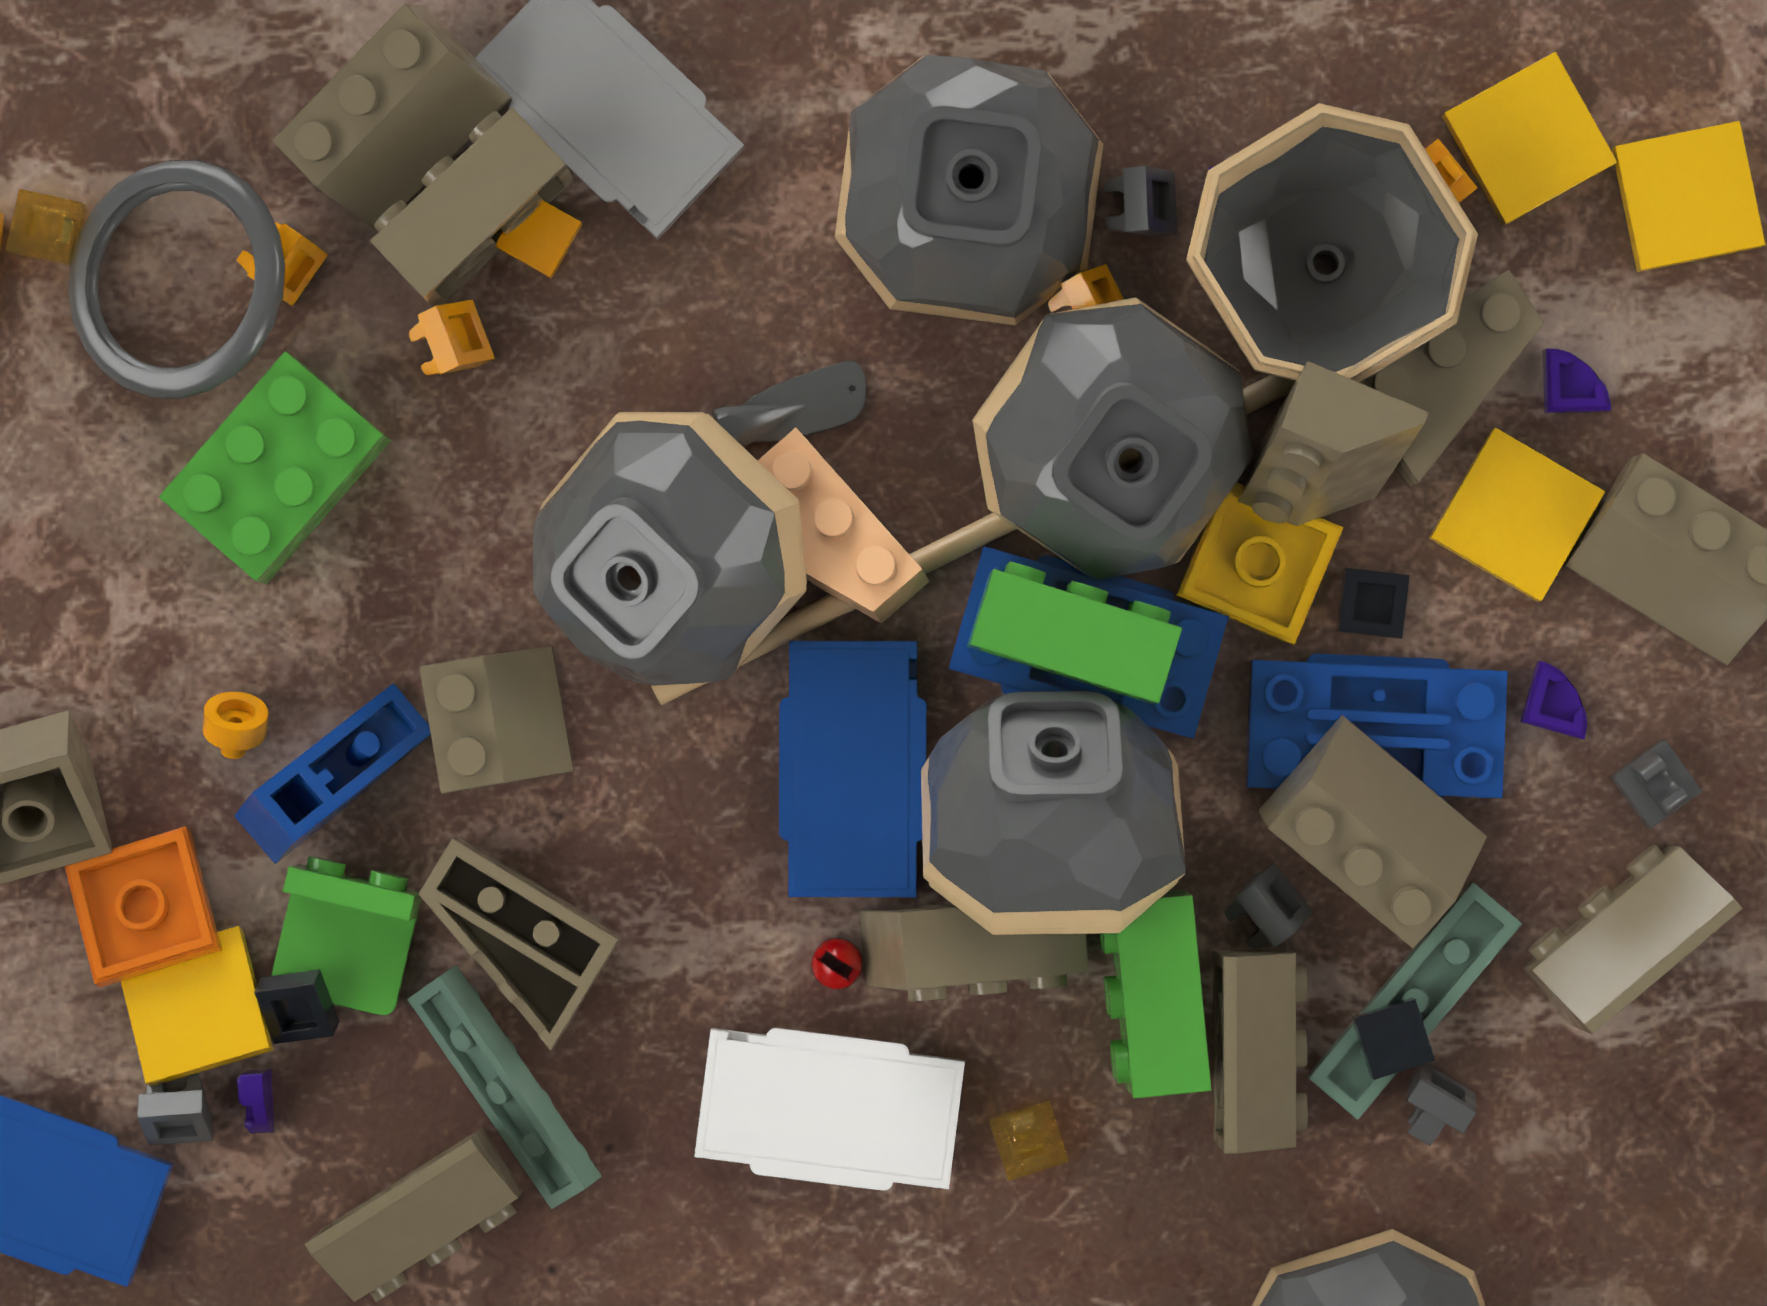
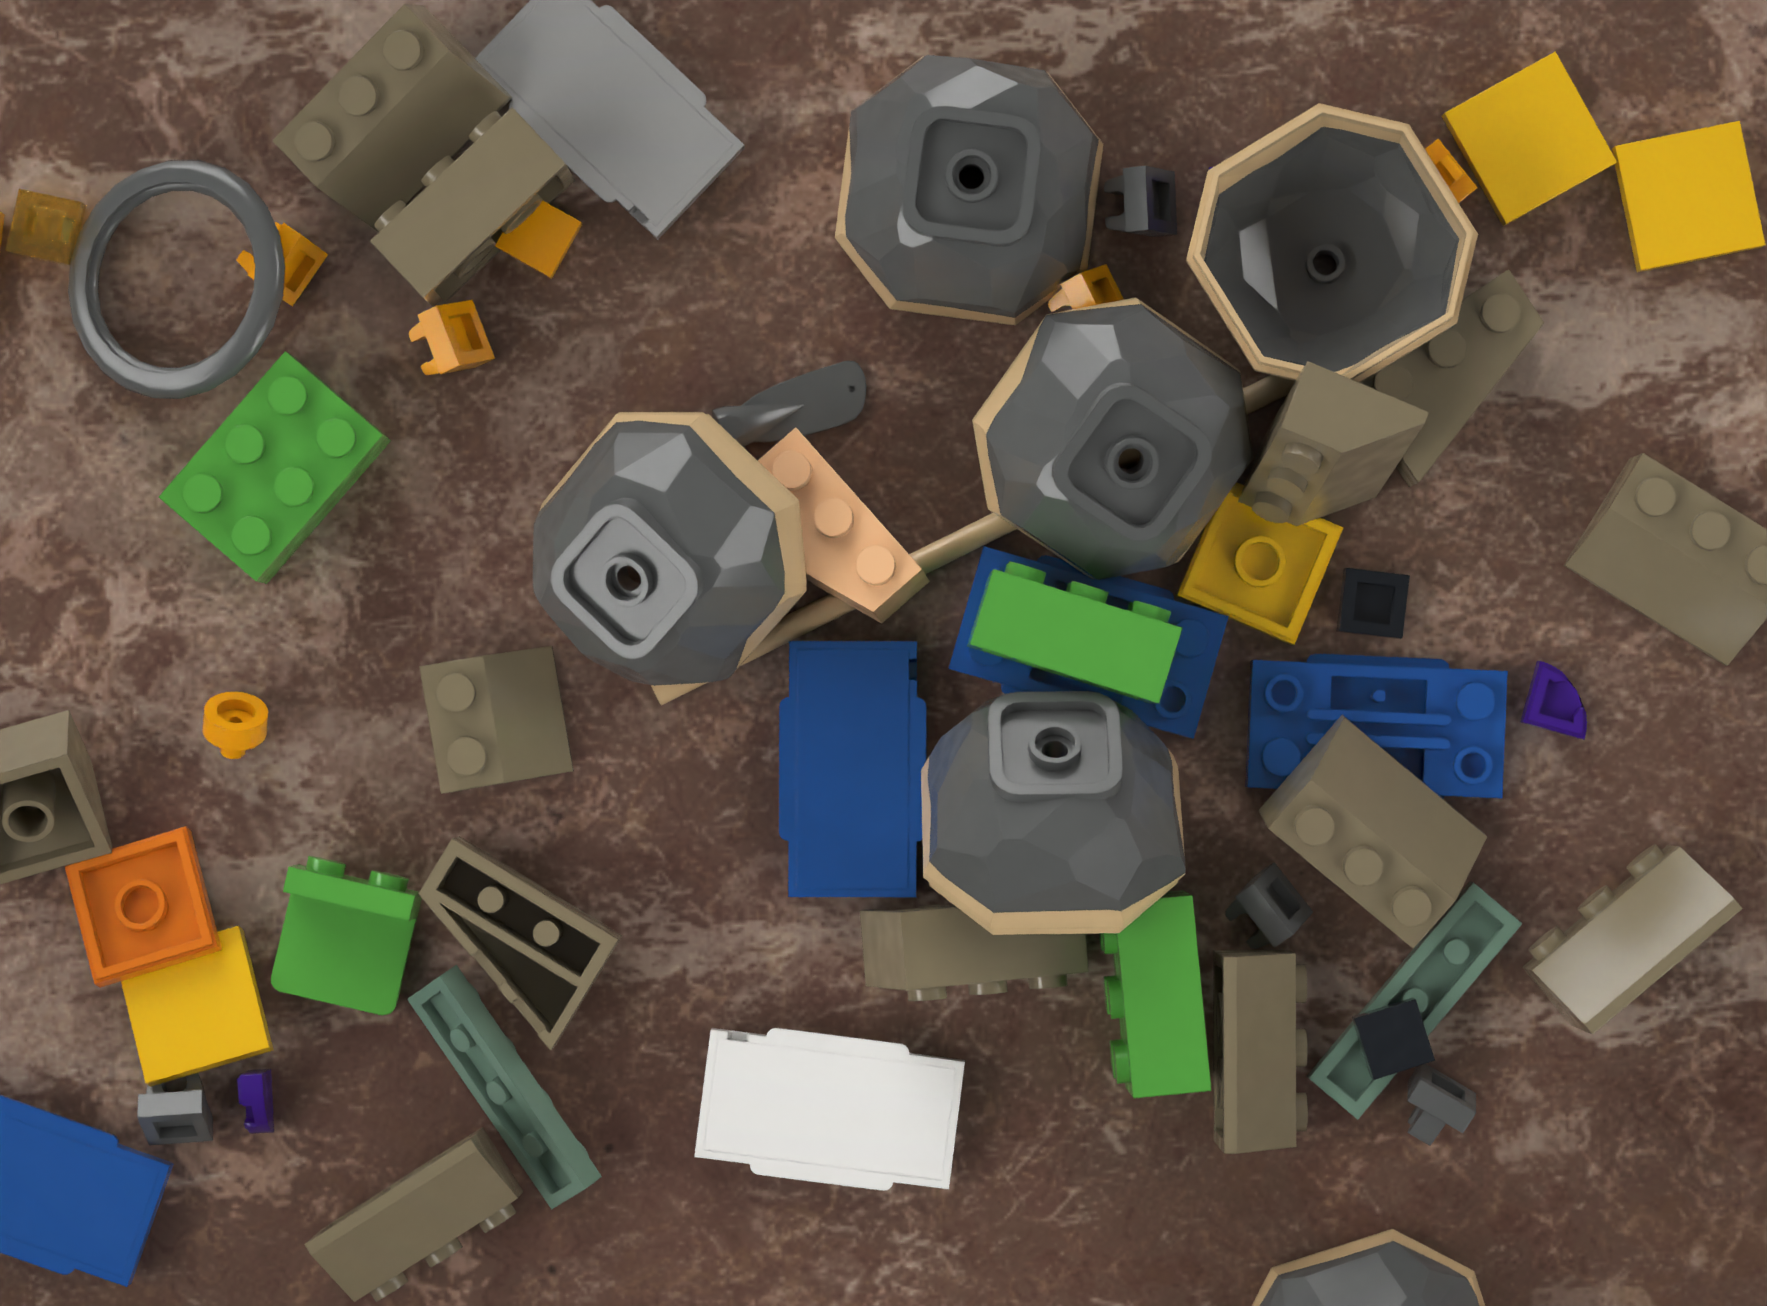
blue slope [234,683,431,864] -> none
black tile [254,969,340,1044] -> none
red hinge [811,938,862,990] -> none
clear yellow tile [988,1099,1069,1181] -> none
yellow tile [1429,427,1605,602] -> none
dark purple tile [1542,348,1611,414] -> none
dark grey tile [1609,740,1703,829] -> none

